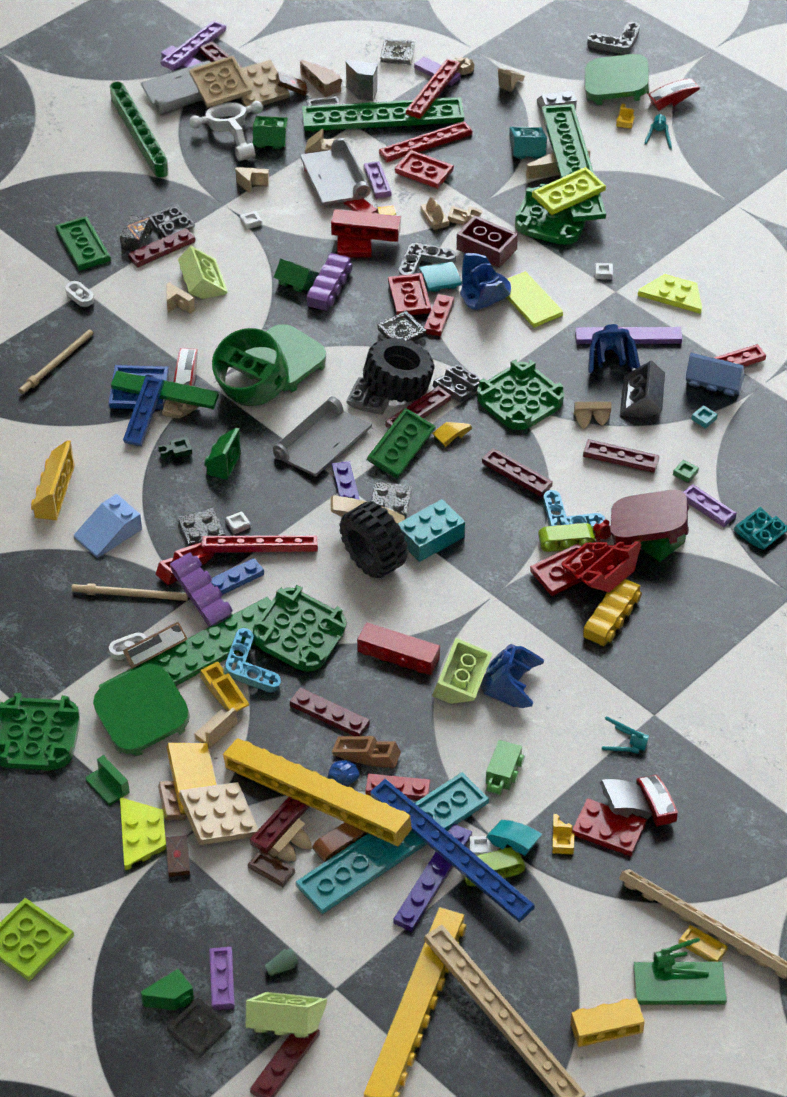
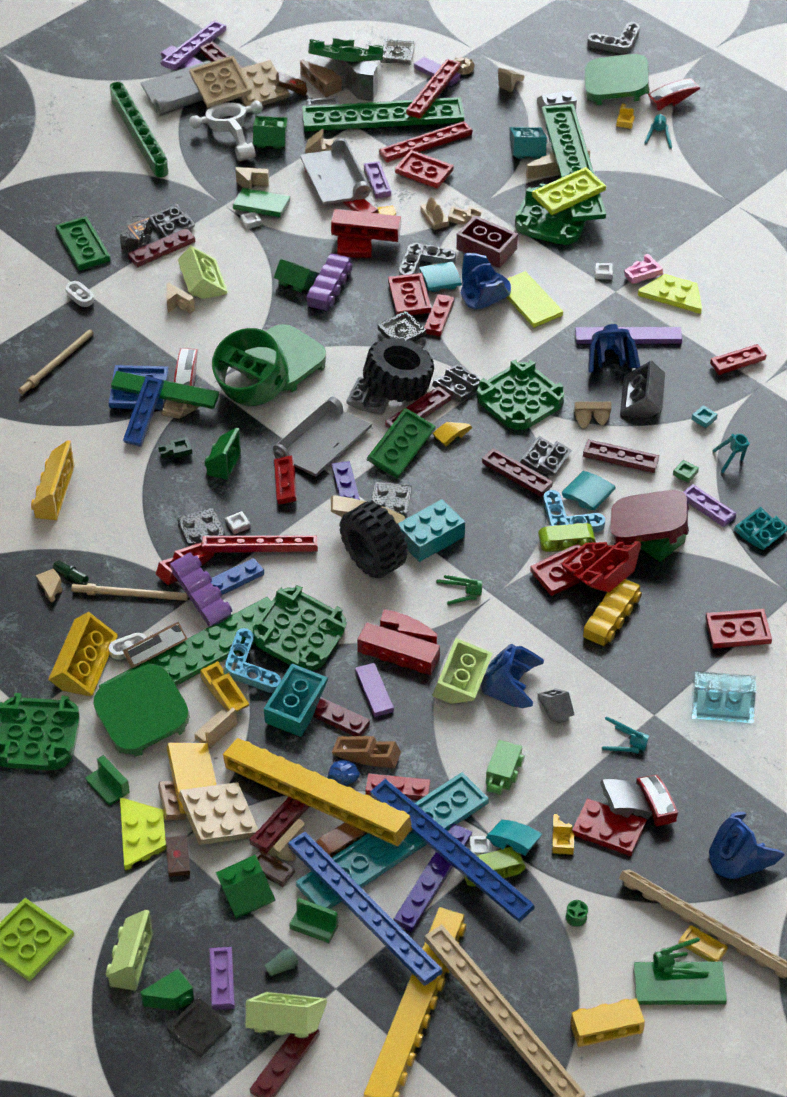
light blue slope [74,494,142,558] -> none
red plate [593,519,611,541] -> none
light blue slope [686,352,745,396] -> none
none -> tan slope [36,569,62,602]
none -> yellow slope [48,612,118,696]
none -> dark green axle [53,560,89,585]
none -> yellowish green slope [106,910,153,991]
none -> green slope [216,855,276,919]
none -> tile [233,188,290,217]
none -> teal slope [264,664,328,737]
none -> red plate [274,455,297,505]
none -> plate [288,832,442,986]
none -> green panel [289,898,338,943]
none -> green tile [308,38,384,62]
none -> tile [355,663,394,717]
none -> slope [380,609,437,644]
none -> green plant [436,575,482,605]
none -> flat silver slope [520,436,572,475]
none -> flat silver slope [537,688,575,723]
none -> slope [561,471,616,510]
none -> green wheel [565,900,588,927]
none -> bright pink wing [624,254,663,284]
none -> clear light blue slope [692,671,756,723]
none -> plate [705,609,772,648]
none -> blue piece [709,812,785,879]
none -> teal plant [712,434,750,473]

